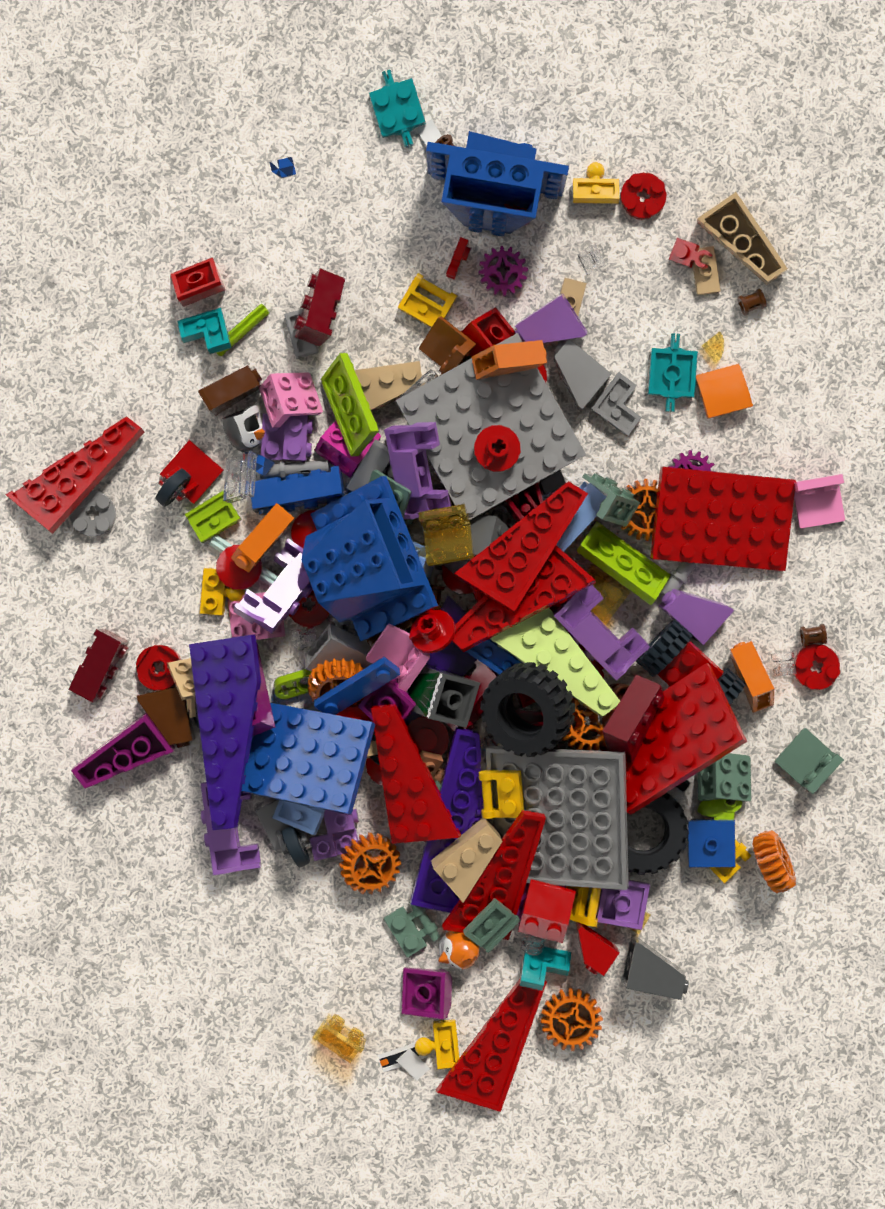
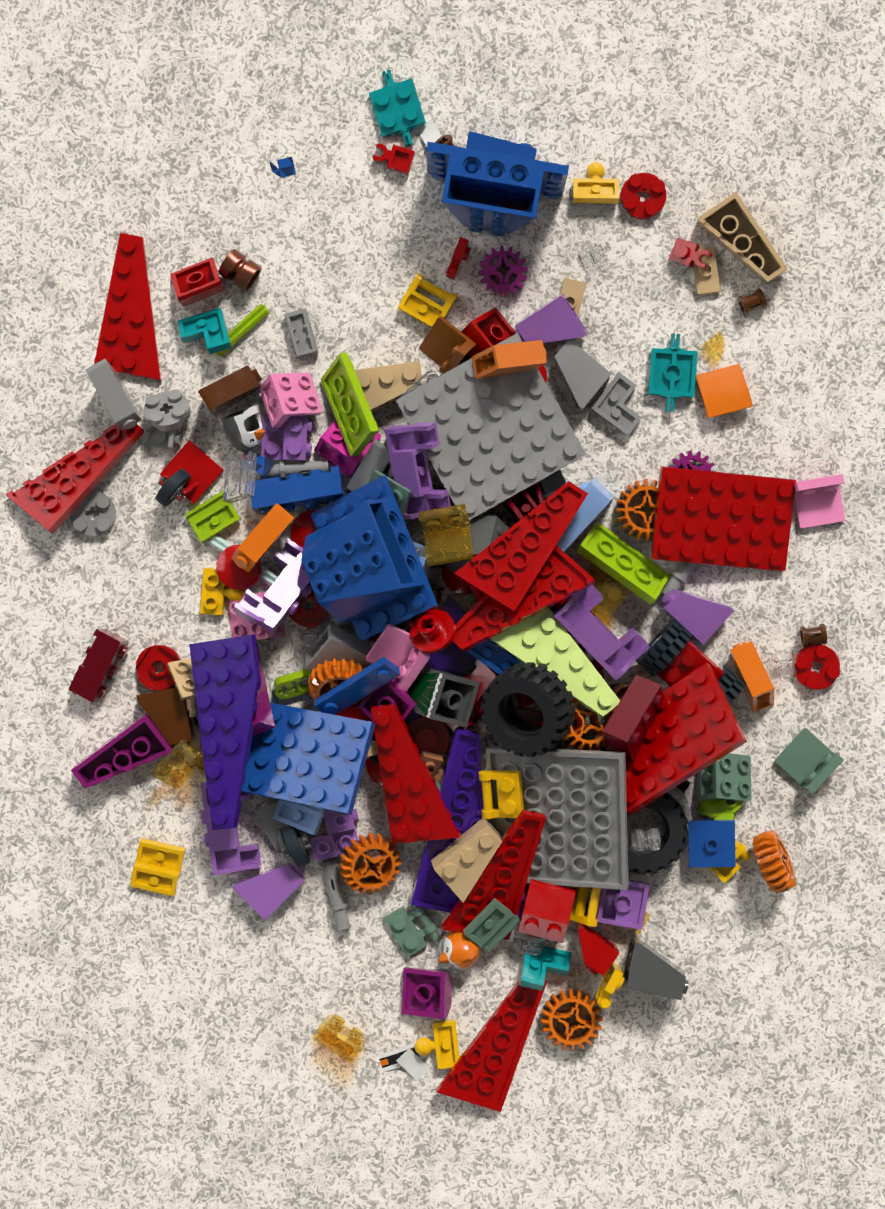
dark red wedge [293,268,346,347] -> none
red piece [474,425,521,472] -> none
sand green bracket [582,473,640,527] -> none
none -> light grey slope [85,359,142,431]
none -> red wing [94,233,162,381]
none -> yellow slope [130,838,186,897]
none -> light grey plate [143,389,191,432]
none -> light grey bracket [147,425,181,451]
none -> clear yellow bracket [151,740,205,789]
none -> copper wheel [218,249,262,292]
none -> medium lavender slope [233,862,306,920]
none -> light grey pin [321,860,351,931]
none -> red plate [372,143,415,175]
none -> yellow plate [595,962,624,1009]
none -> clear wheel [631,828,661,852]

